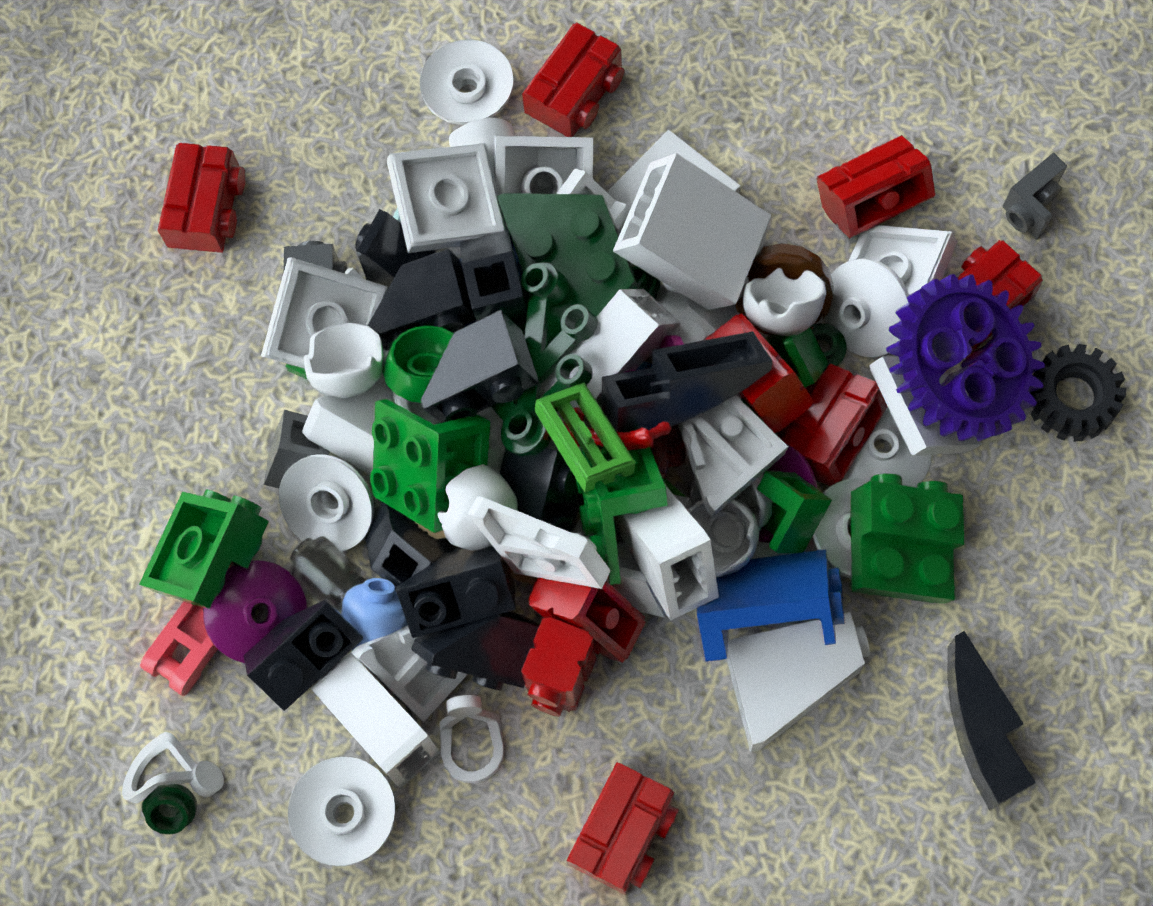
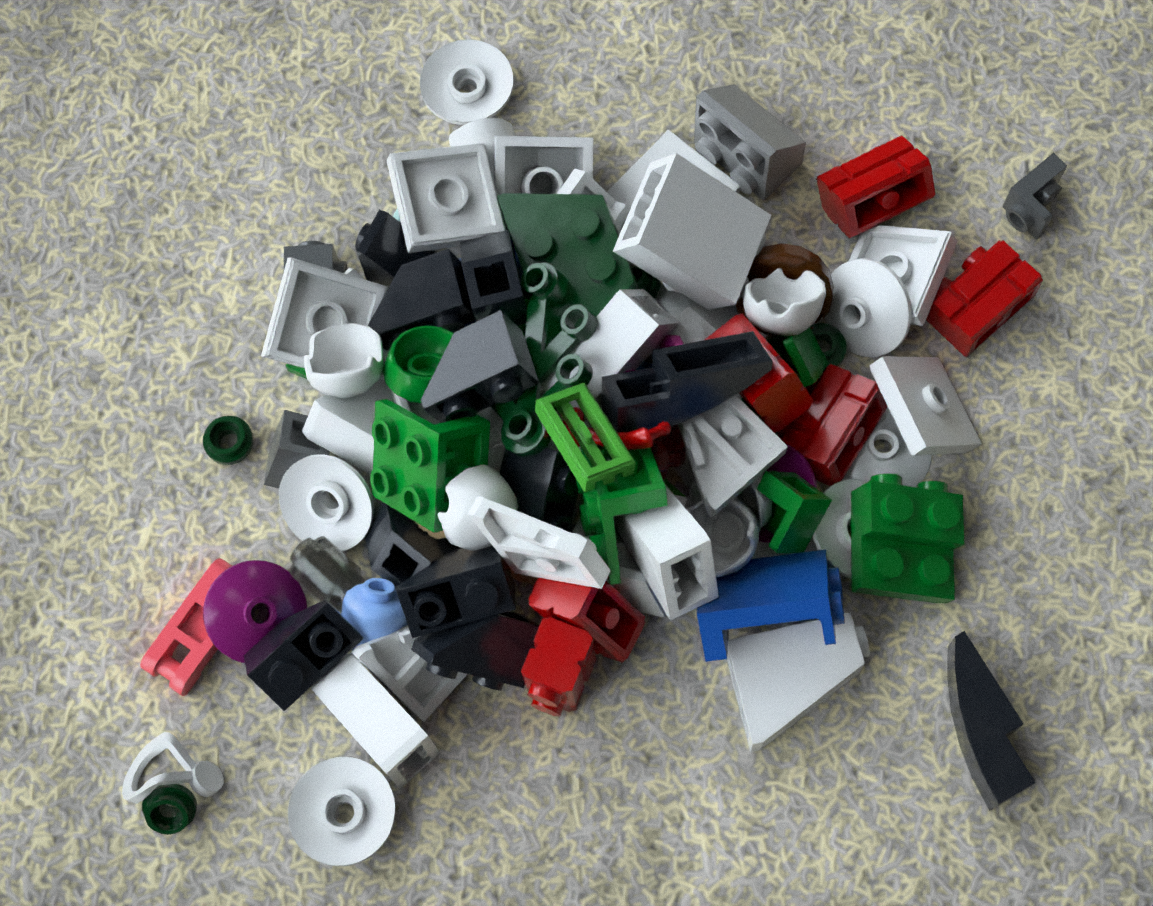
green plate [139,489,269,609] -> none
red brick [157,143,245,253] -> none
white piece [440,695,504,783] -> none
red brick [522,22,625,137] -> none
red brick [566,762,679,895] -> none
dark purple gear [886,274,1045,442] -> none
black tyre [1030,344,1126,442] -> none
none -> dark green plate [203,416,254,465]
none -> light grey slope [694,84,806,201]

